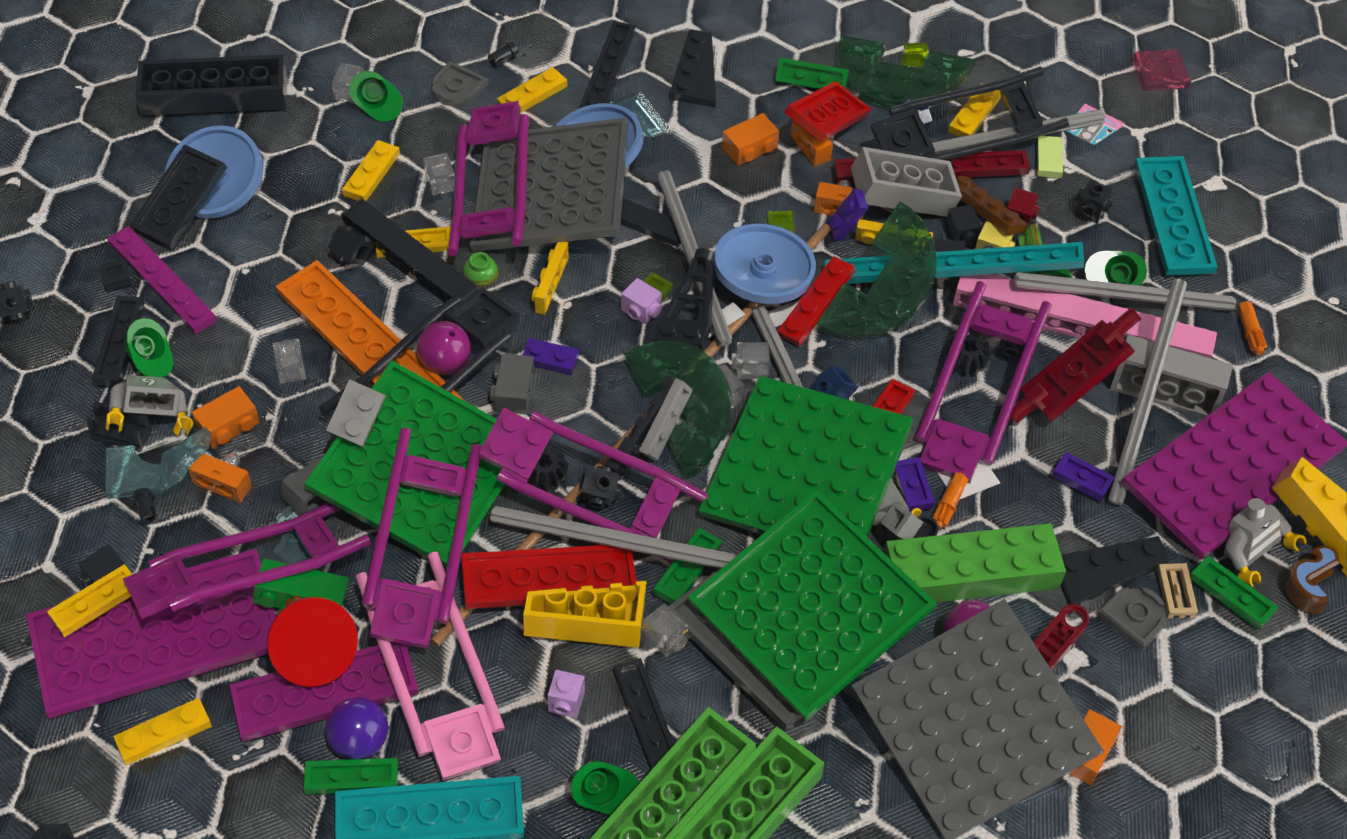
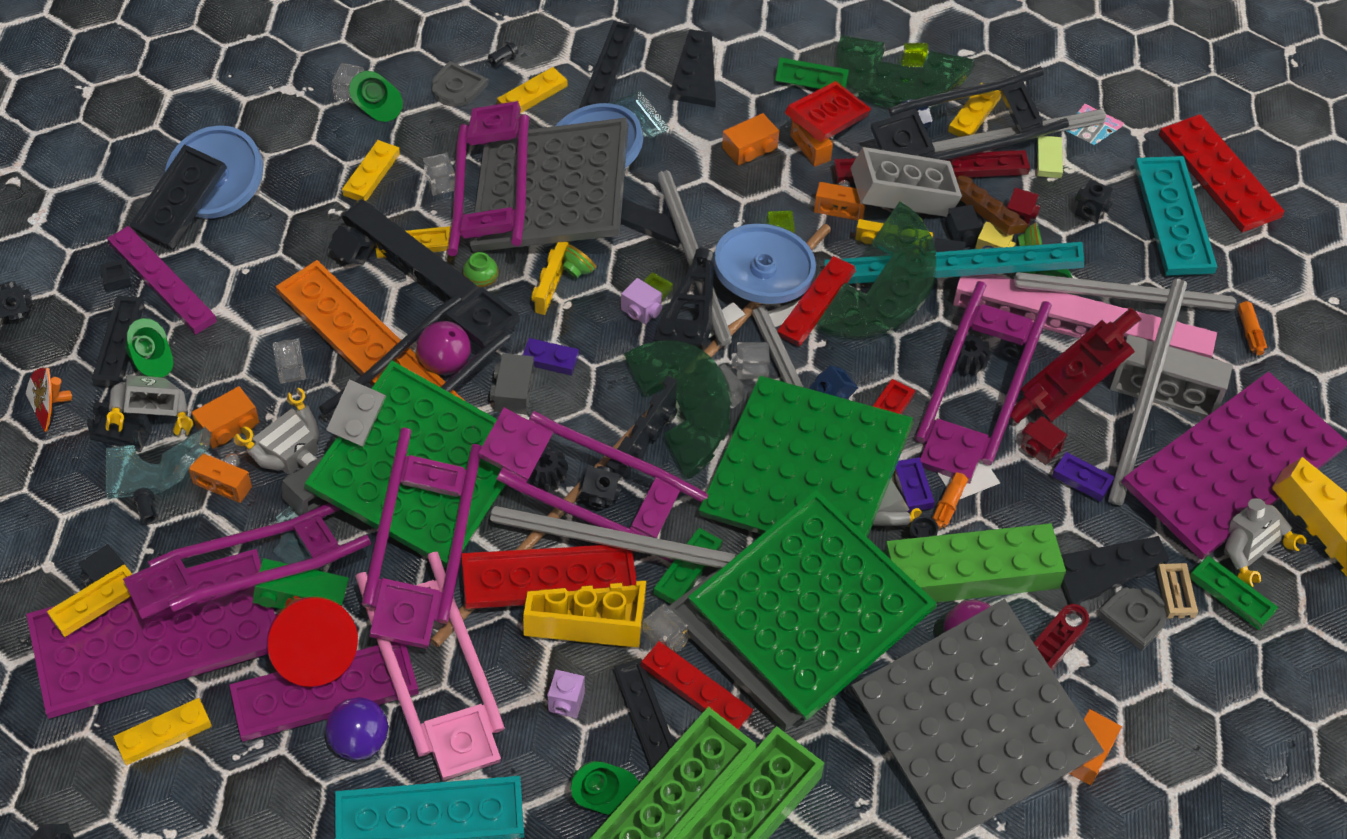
black brick [135,54,288,116] -> none
green plate [304,758,399,795] -> none
light grey tile [639,378,693,461] -> none
dark purple plate [828,188,868,241] -> none
light grey piece [881,501,923,539] -> none
green piece [1085,251,1147,286] -> none
clear pink plate [1133,49,1191,91] -> none
reddish brown animal [1284,546,1339,614] -> none
none -> shield [26,367,72,432]
none -> light grey torso [234,388,319,474]
none -> bright green piece [562,245,597,278]
none -> red plate [641,641,753,730]
none -> dark red brick [1020,416,1067,465]
none -> red plate [1159,114,1285,233]

